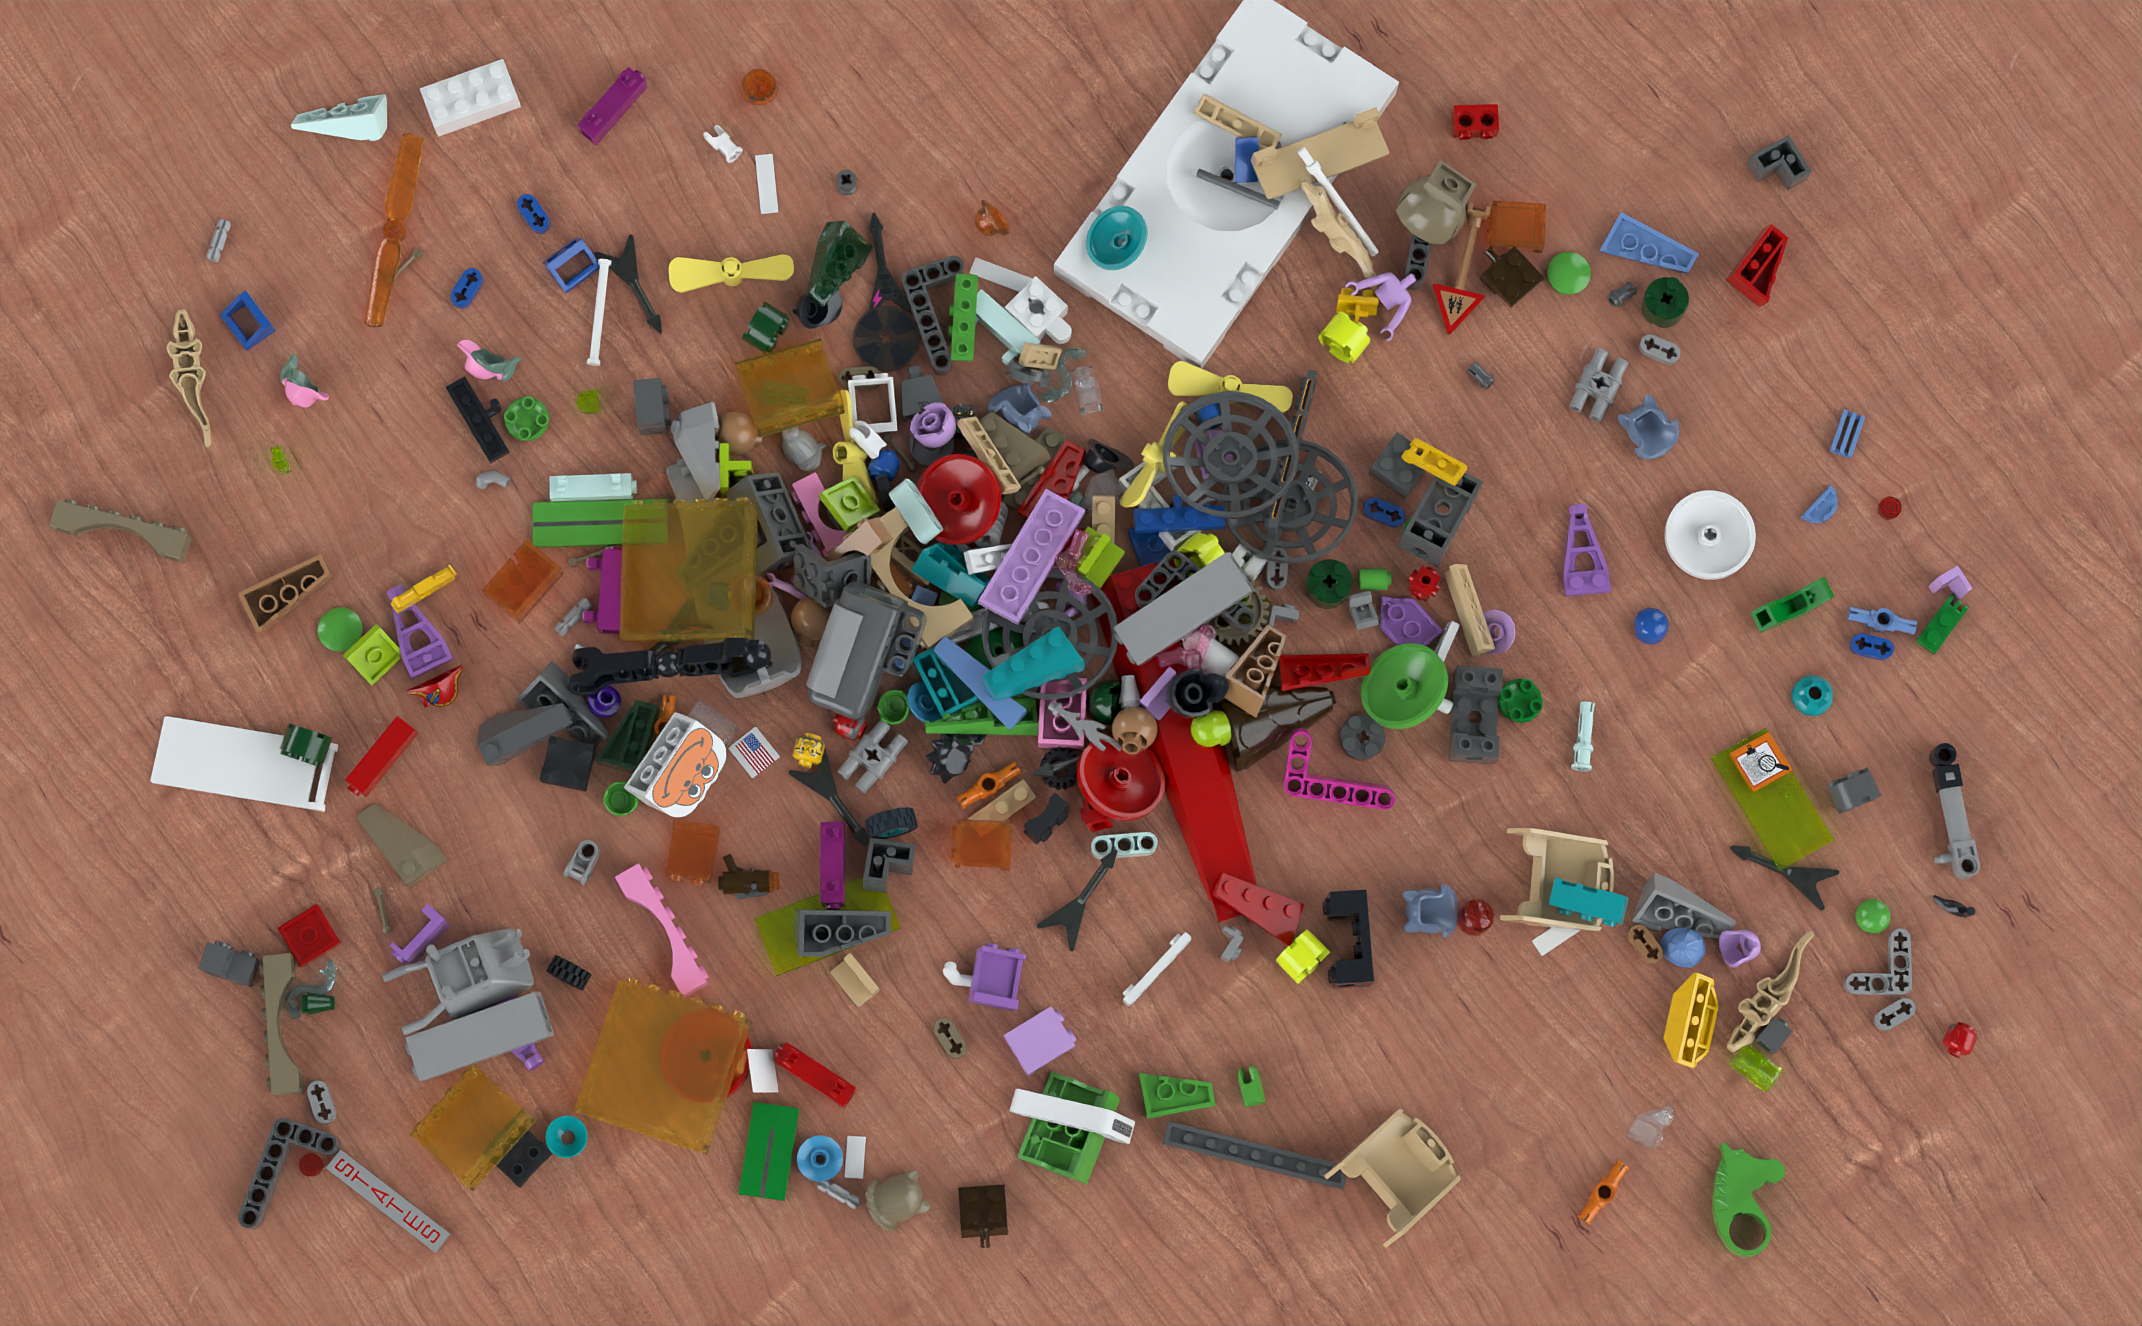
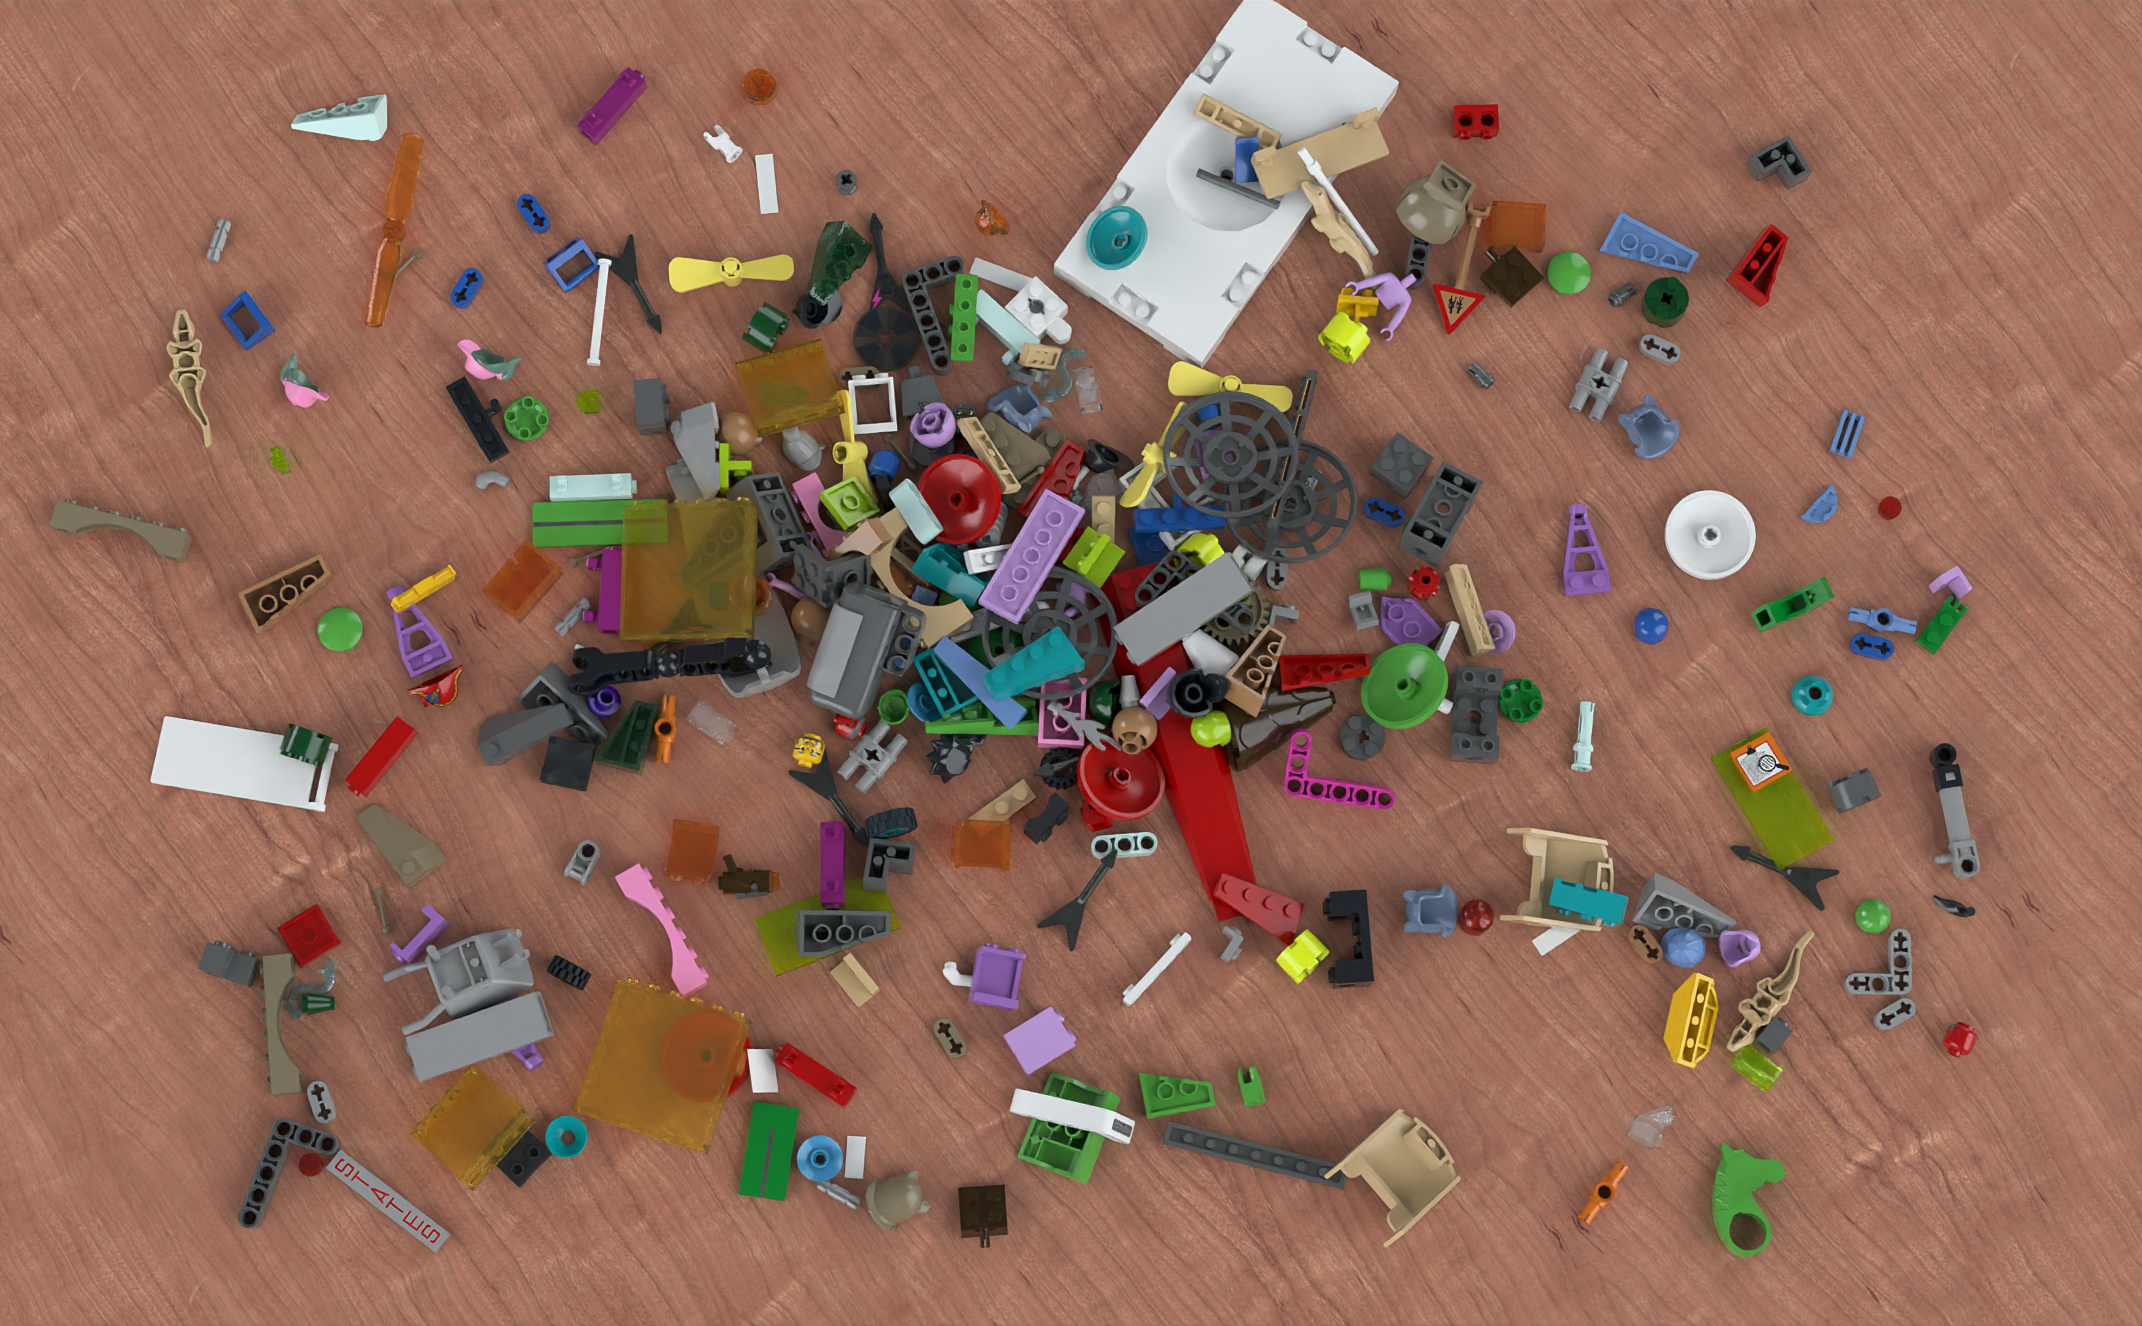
lime bracket [343,624,402,686] -> none
white brick [420,59,521,137] -> none
bright green hair [603,781,638,816] -> none
brick [624,712,726,817] -> none
sticker [728,727,780,778] -> none
white piece [849,420,887,459] -> none
orange pin [956,761,1021,809] -> none
clear pink pin [1055,529,1092,595] -> none
clear pink pin [1157,624,1216,670] -> none
dark green brick [1305,559,1352,609] -> none
yellow plate [1401,438,1467,486] -> none

